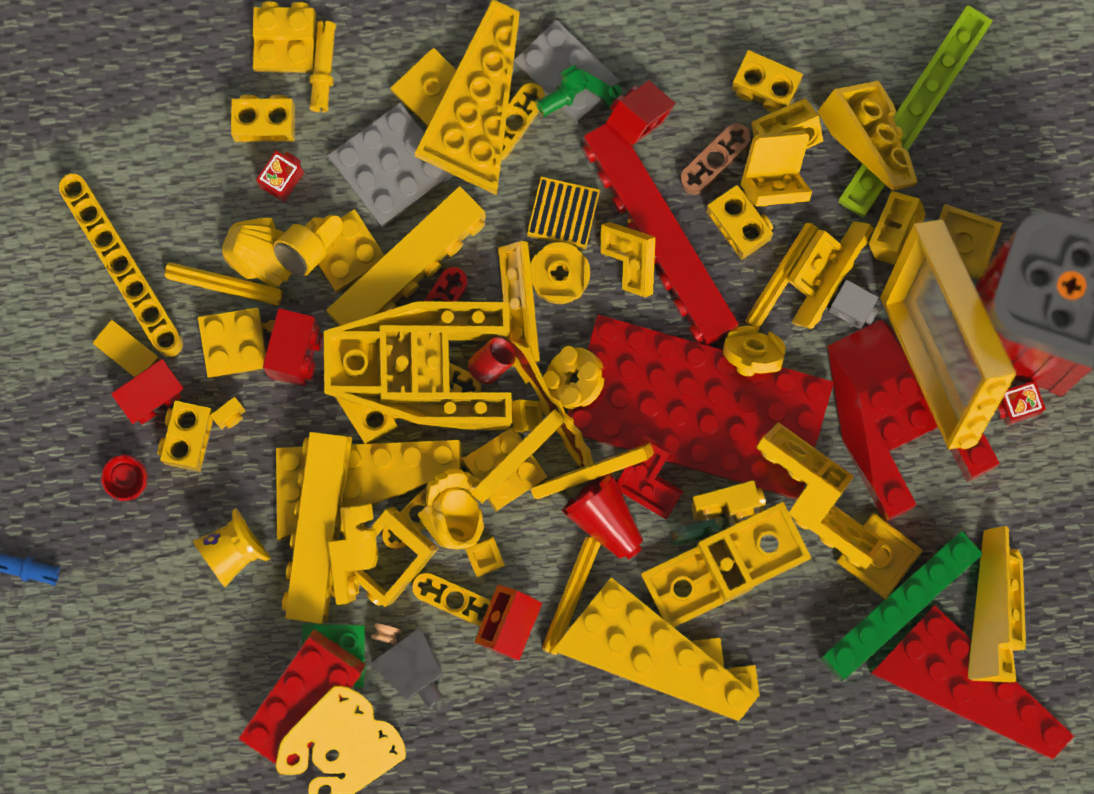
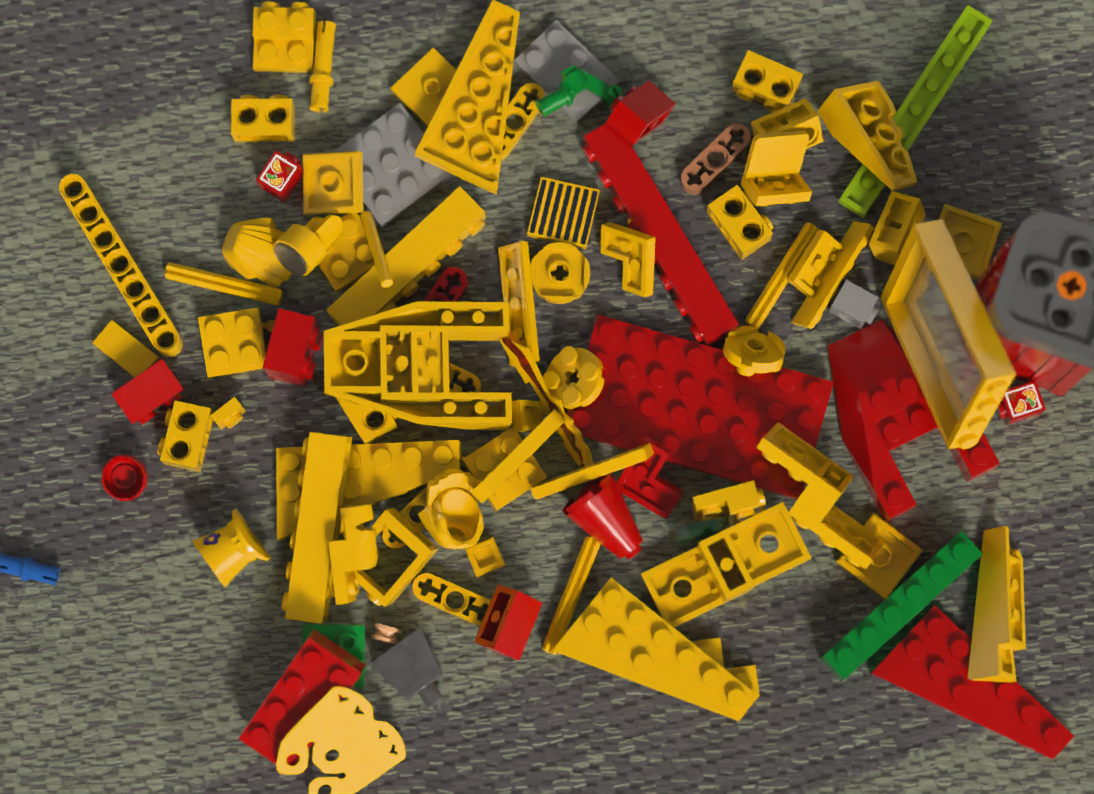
red piece [468,337,516,384] -> none
none -> yellow plate [303,151,363,215]
none -> yellow bar [360,211,393,287]

